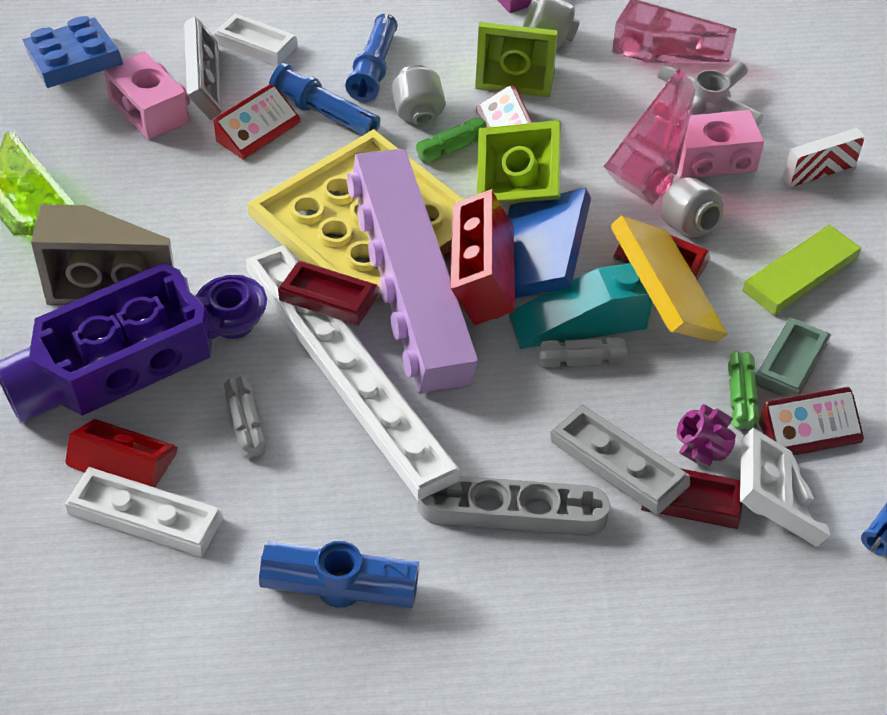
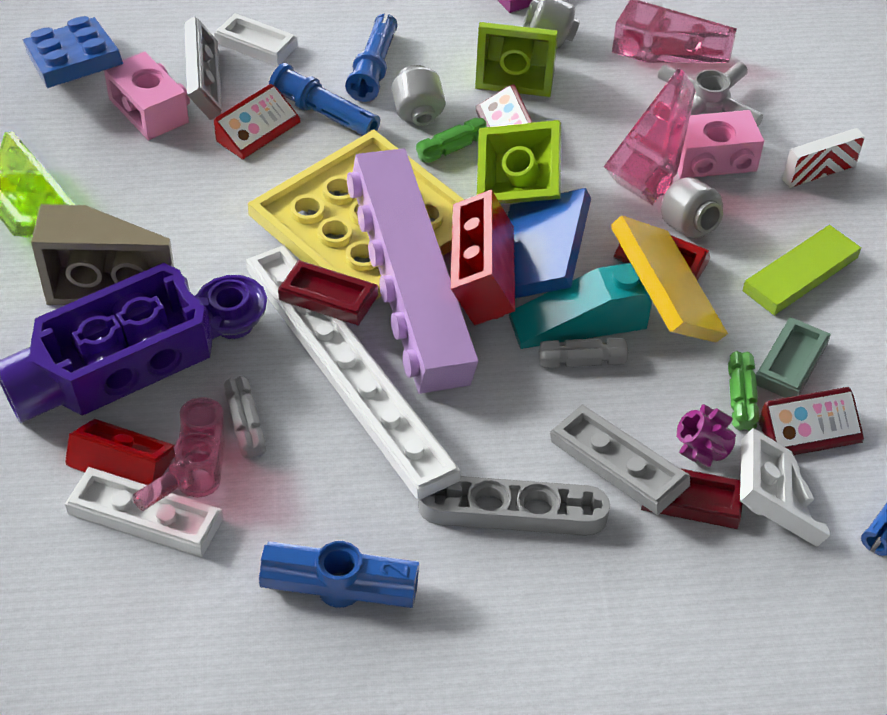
none -> clear pink beam [132,397,225,511]

